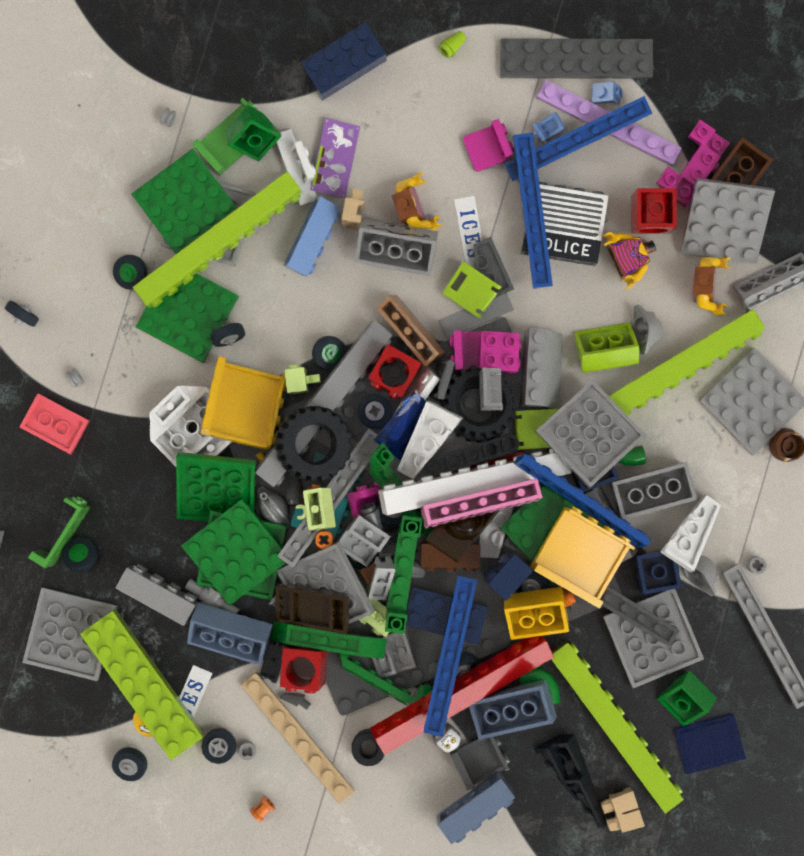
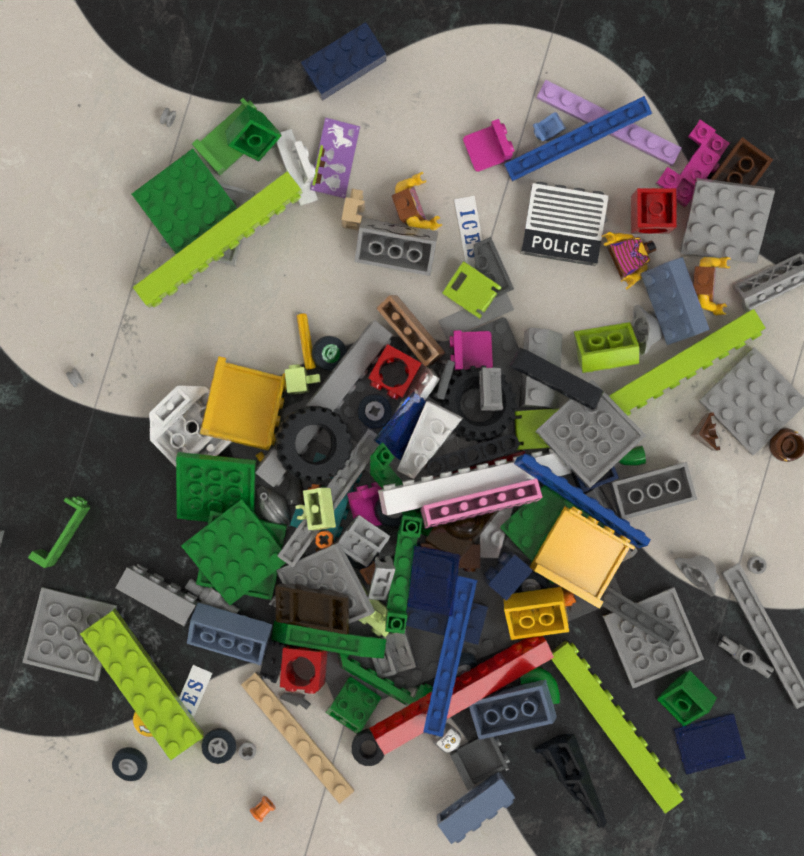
black wheel [4,301,39,327] -> none
coral plate [20,394,90,454] -> none
black wheel [62,537,98,572] -> none
black wheel [113,255,148,289] -> none
green plate [135,273,239,363] -> none
black wheel [210,323,245,347] -> none
medium blue brick [283,196,340,276] -> none
dark grey cone [360,502,383,530] -> none
lime cone [438,31,467,58] -> none
dark pink bracket [480,331,521,375] -> none
dark grey plate [500,38,653,79] -> none
blue plate [513,133,553,289] -> none
medium blue bracket [592,81,623,105] -> none
tan hips [600,787,644,833] -> none
dark blue brick [633,550,682,594] -> none
white wing [660,495,721,572] -> none
none -> yellow axle [297,313,316,370]
none -> green bracket [325,677,381,734]
none -> clear blue piece [408,546,460,616]
none -> black beam [510,348,604,410]
none -> sand blue brick [640,257,710,345]
none -> reddish brown slope [691,412,720,451]
none -> light grey pin [718,636,774,678]

